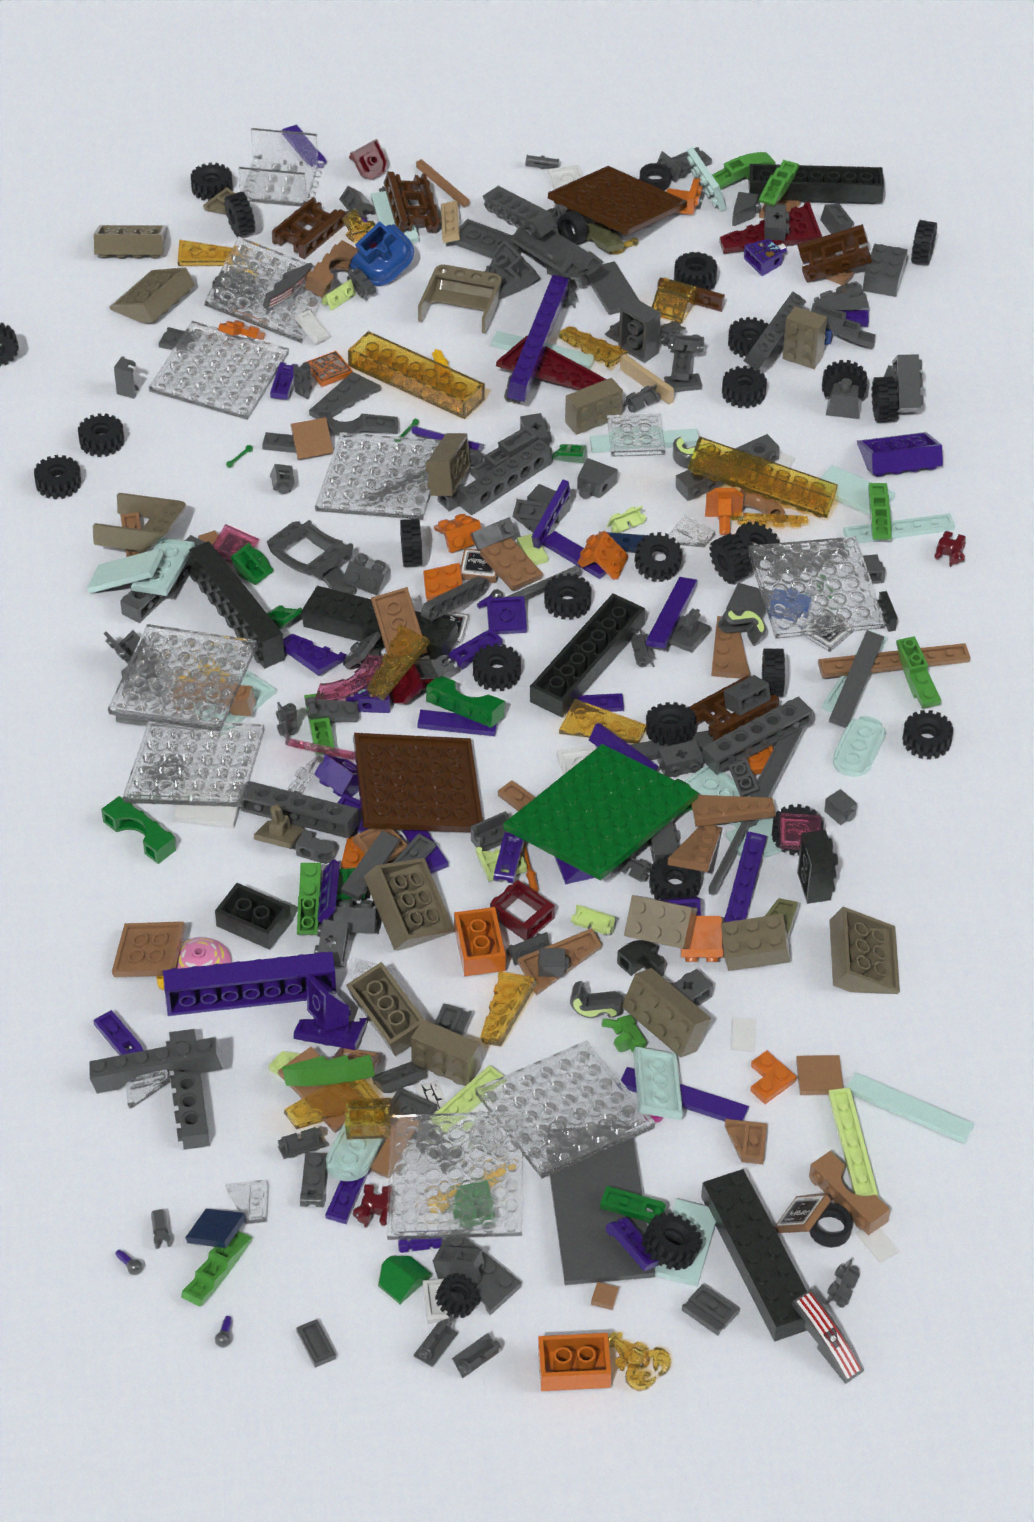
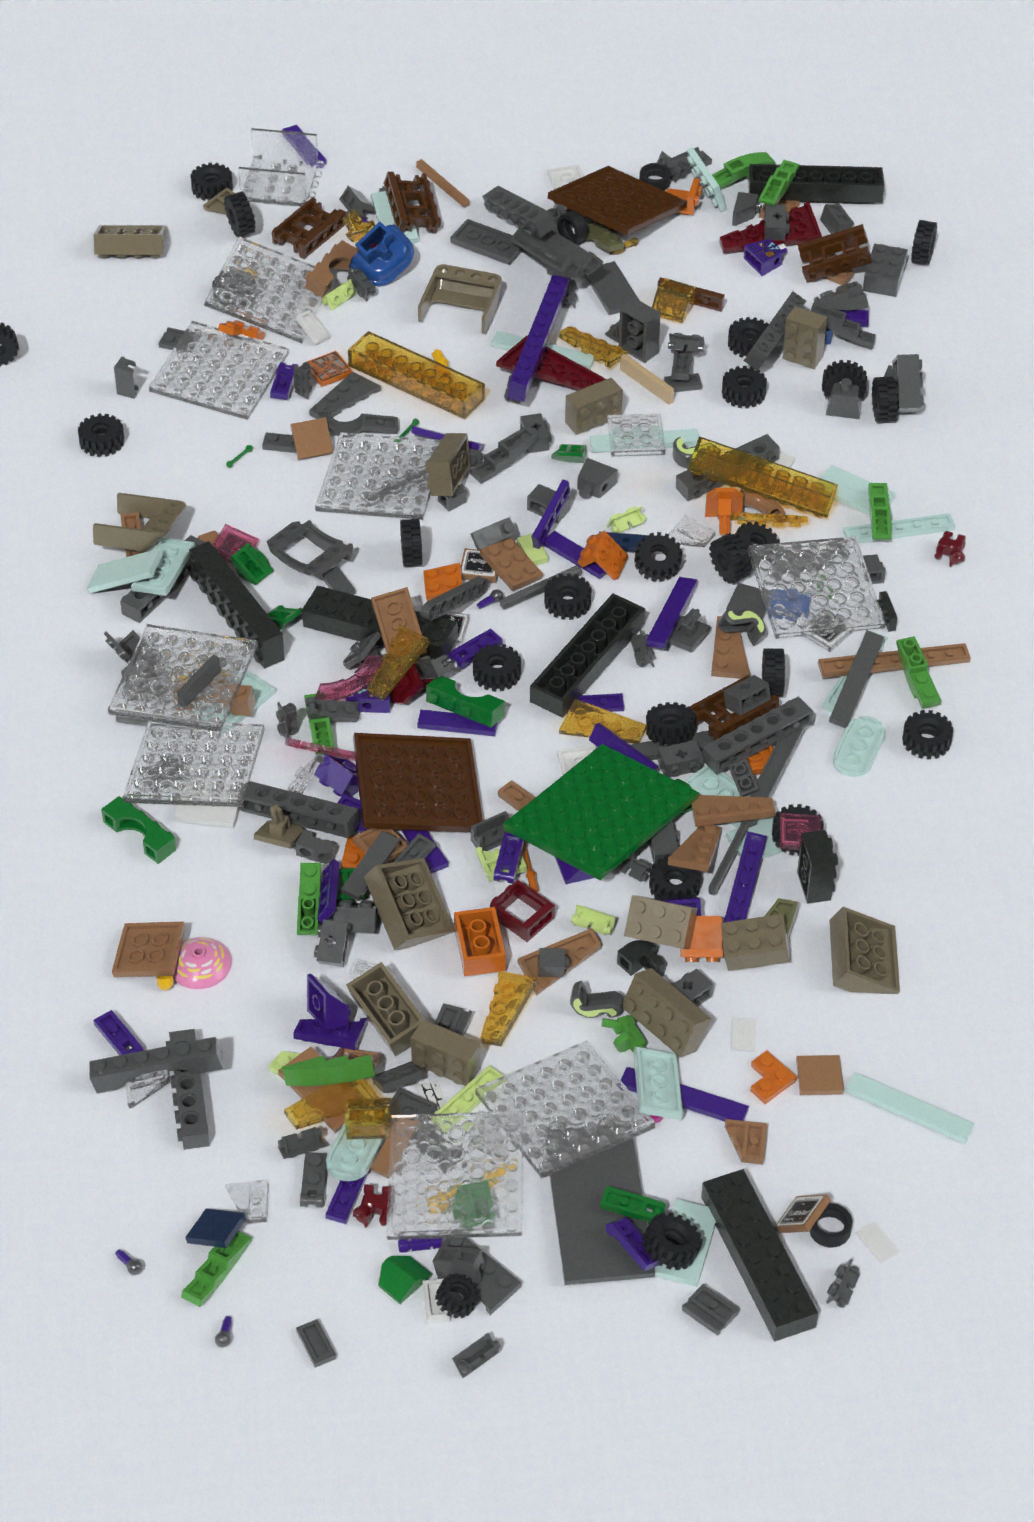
black tyre [34,455,81,500] -> none
dark tan slope [109,267,195,324] -> none
dark grey bar [151,1209,171,1249] -> none
dark purple brick [163,952,336,1016] -> none
clear yellow wing [178,239,247,266] -> none
pearl dark grey brick [215,883,291,950] -> none
dark grey slope [263,262,313,310] -> none
dark grey brick [270,464,295,494] -> none
dark purple wing [283,634,346,676] -> none
dark grey bracket [342,553,389,595] -> none
piece [349,139,388,180] -> none
dark grey hinge [413,1319,458,1367] -> none
orange bracket [434,514,481,553] -> none
tan tile [441,201,460,243] -> none
dark grey brick [459,439,552,515] -> none
dark grey brick [485,240,540,299] -> none
dark purple tile [486,596,527,634] -> none
dark grey hinge [506,932,550,966] -> none
dark grey wing [512,499,549,533] -> none
dark grey pin [525,155,559,169] -> none
orange brick [538,1333,611,1391] -> none
medium nougat tile [591,1282,619,1310] -> none
clear yellow animal [608,1332,671,1391] -> none
dark grey hinge [623,384,661,412] -> none
dark grey hinge [659,321,686,343] -> none
black tyre [674,252,717,291] -> none
slope [791,1289,864,1384] -> none
medium nougat arch [809,1151,890,1236] -> none
dark grey brick [824,789,857,826] -> none
yellowish green plate [828,1088,878,1197] -> none
dark purple slope [857,432,943,476] -> none
none -> dark grey tile [177,655,222,708]

